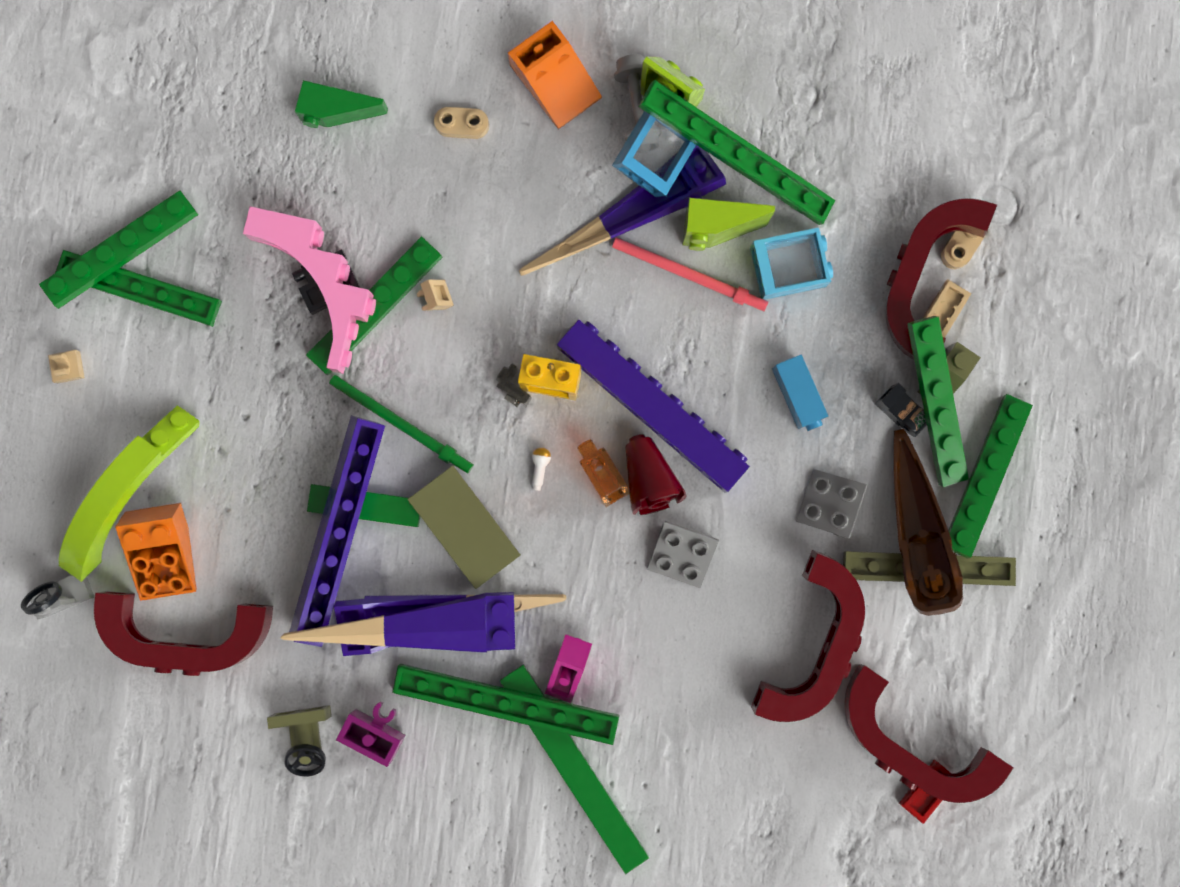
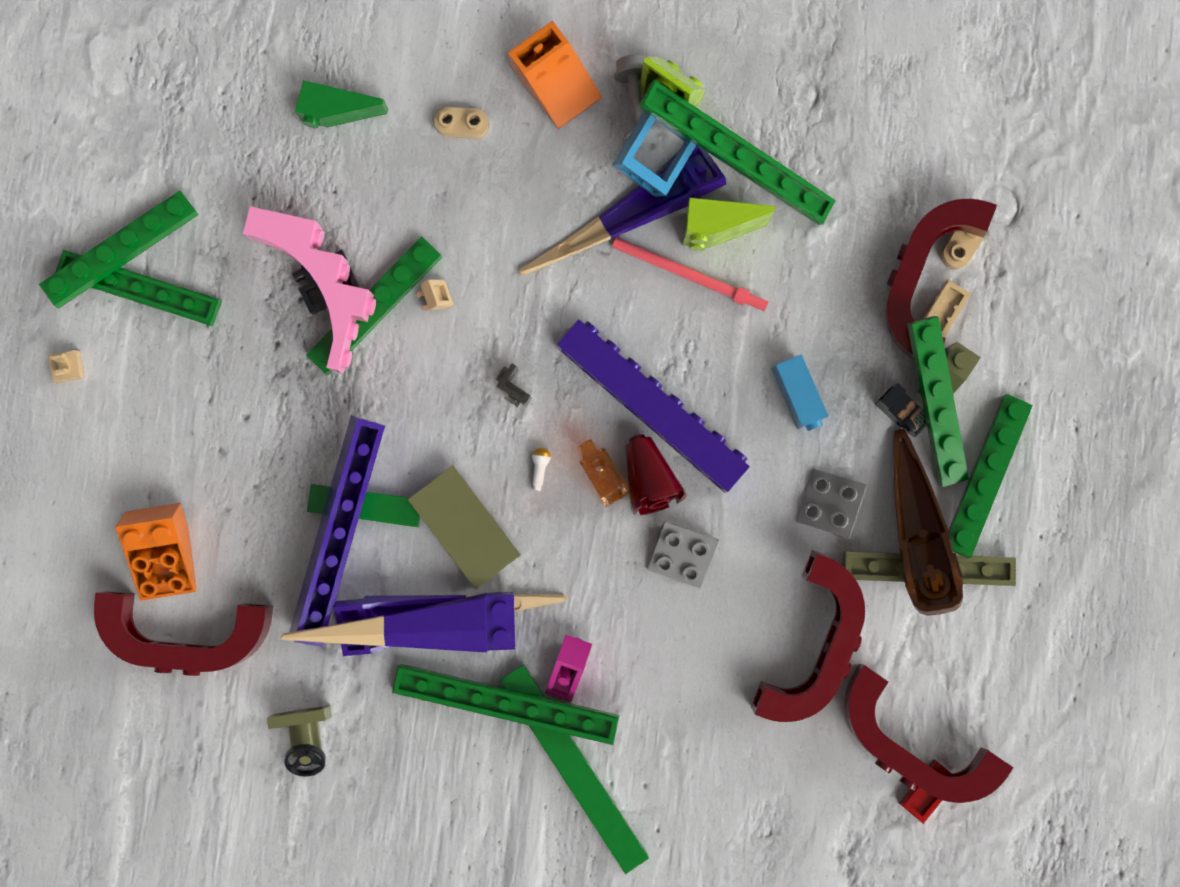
light grey piece [21,575,94,620] -> none
lime arch [59,405,200,582] -> none
green bar [329,375,474,474] -> none
magenta brick [336,701,406,767] -> none
yellow window [518,354,581,401] -> none
window [750,227,833,300] -> none

